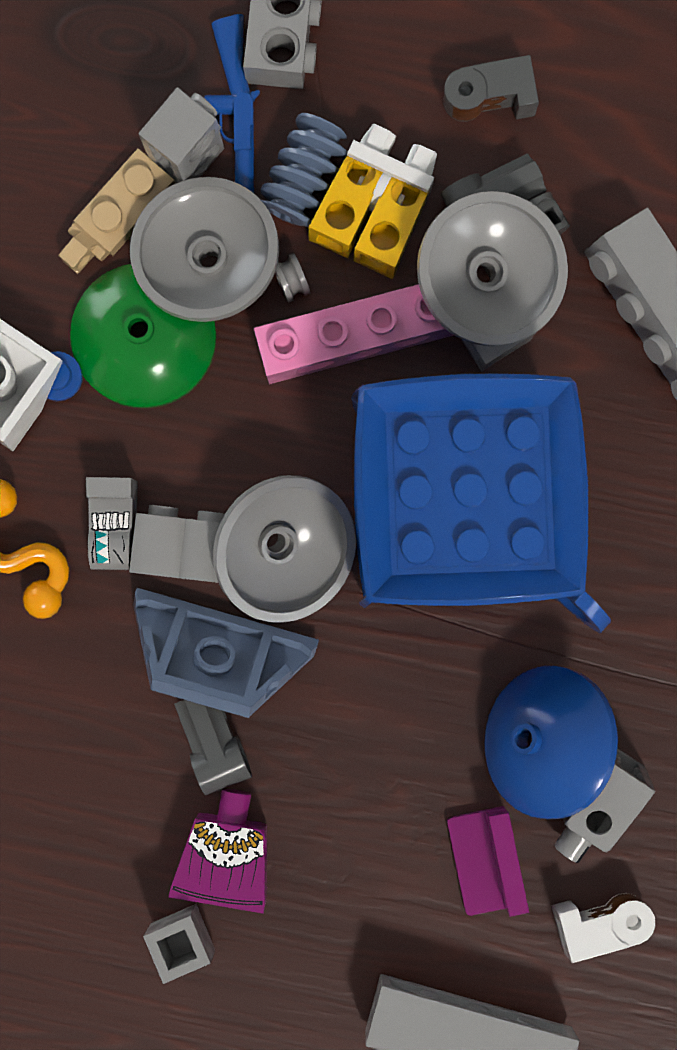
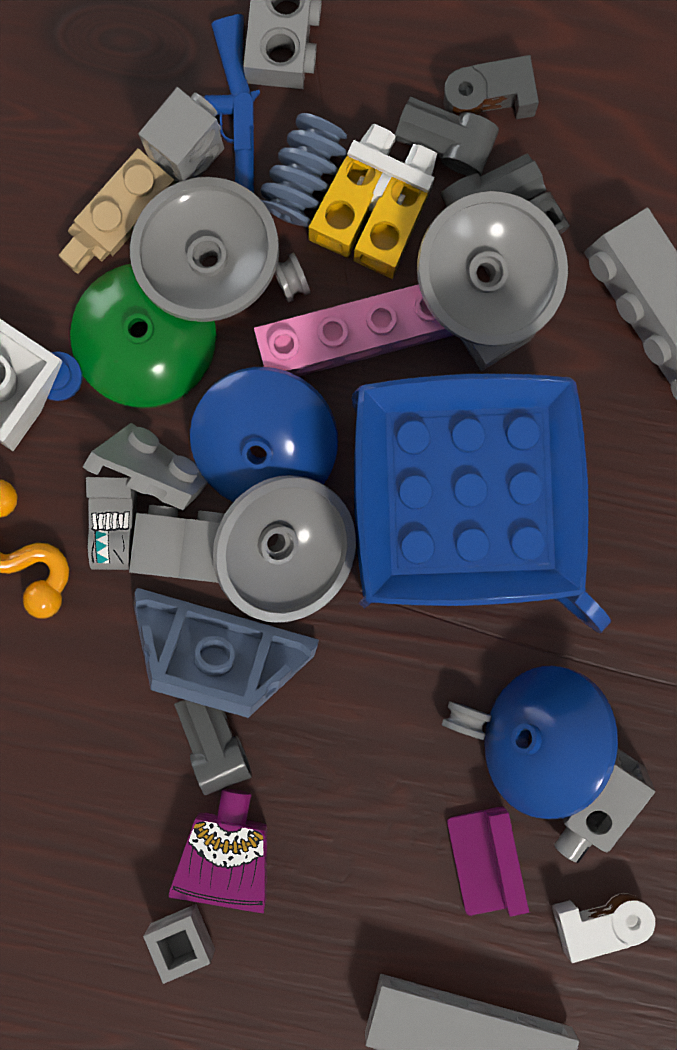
none -> light grey wing [83,423,208,510]
none -> blue dish [190,367,338,502]
none -> dark grey piece [395,97,499,176]
none -> light grey bush [442,701,491,740]

